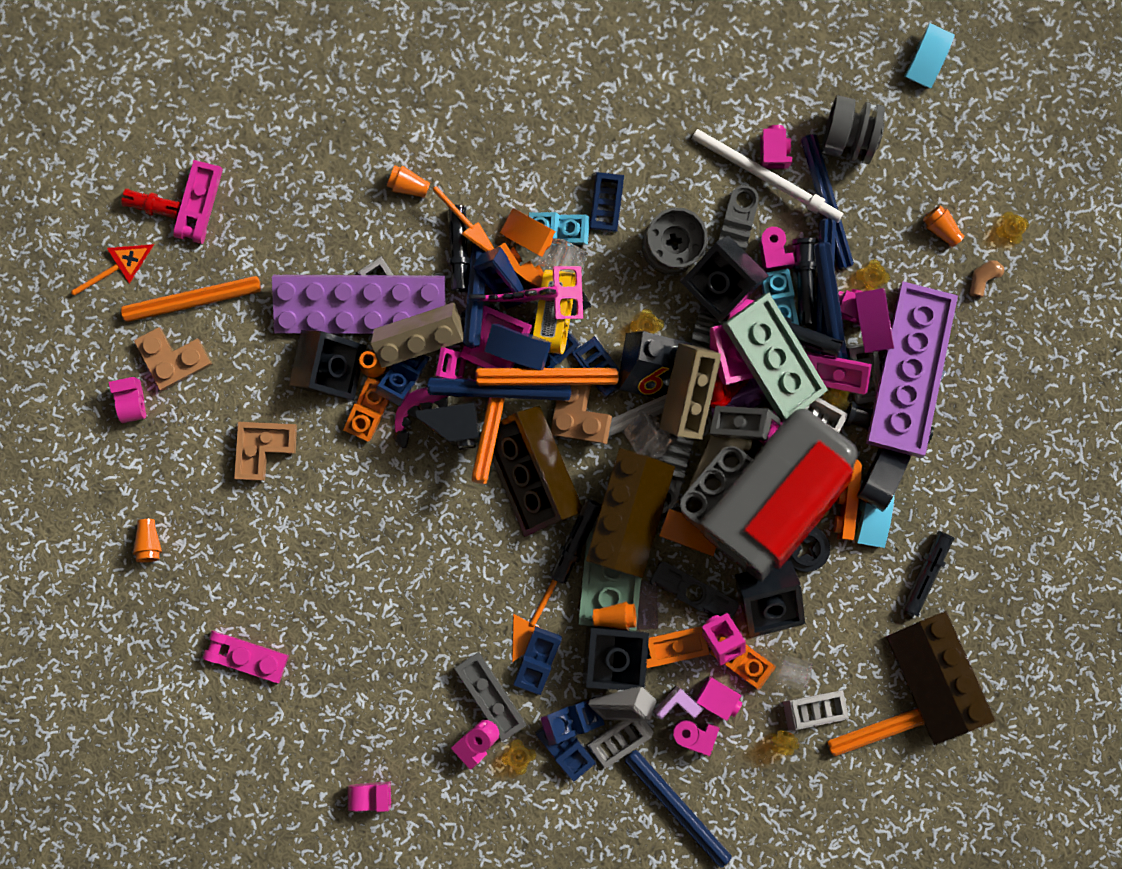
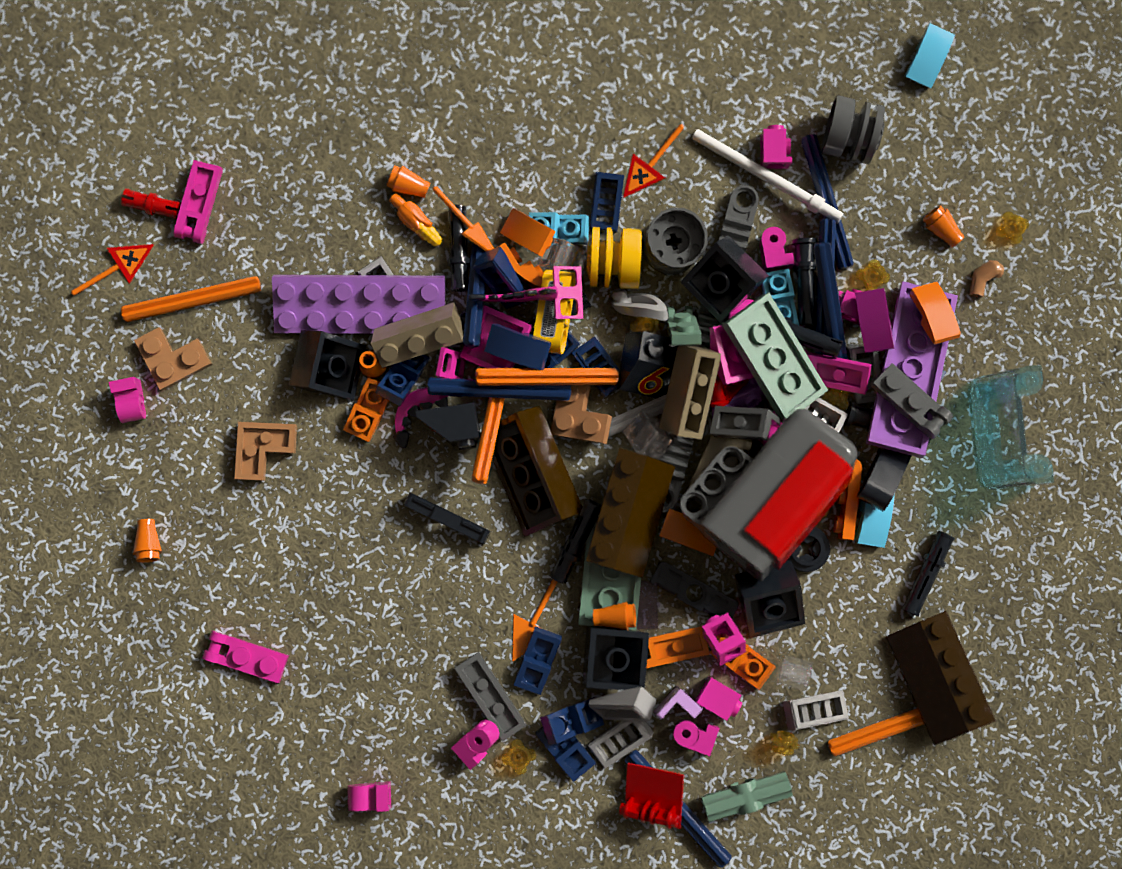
none -> orange piece [389,193,442,246]
none -> black piece [404,492,491,544]
none -> yellow wheel [586,227,642,289]
none -> light grey arm [611,288,668,321]
none -> red hinge [619,763,684,829]
none -> piece [623,124,684,198]
none -> sand green hinge [667,306,701,346]
none -> sand green piece [701,771,793,822]
none -> dark grey plate [871,363,953,439]
none -> orange slope [910,282,961,345]
none -> clear light blue windscreen [967,365,1054,490]

